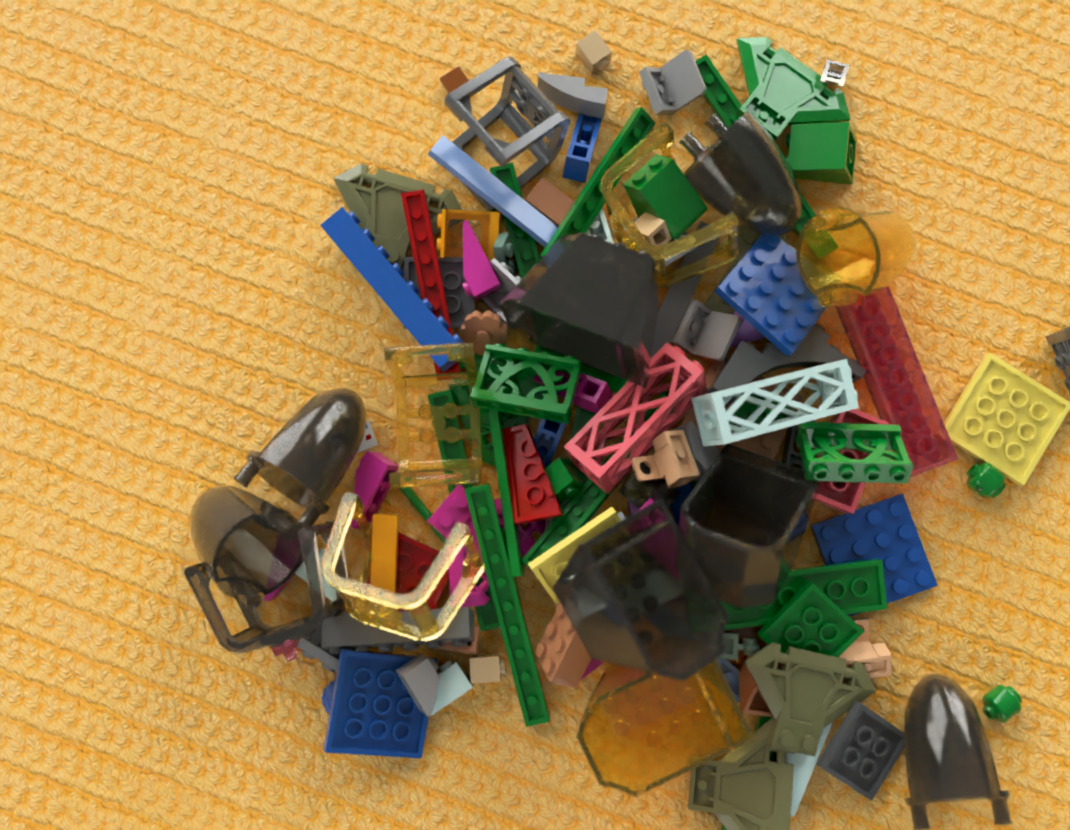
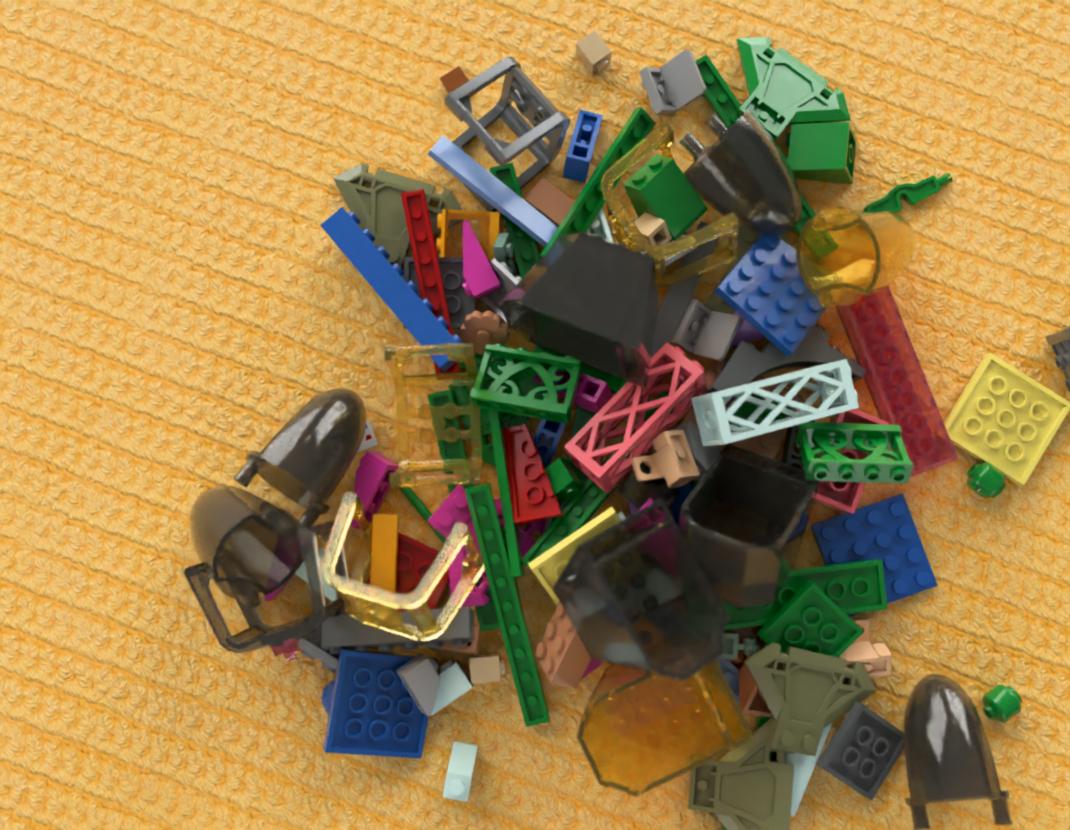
light grey slope [537,72,608,119] -> none
clear smoke plate [820,60,850,86] -> none
none -> light aqua slope [443,741,478,802]
none -> green piece [852,173,952,225]

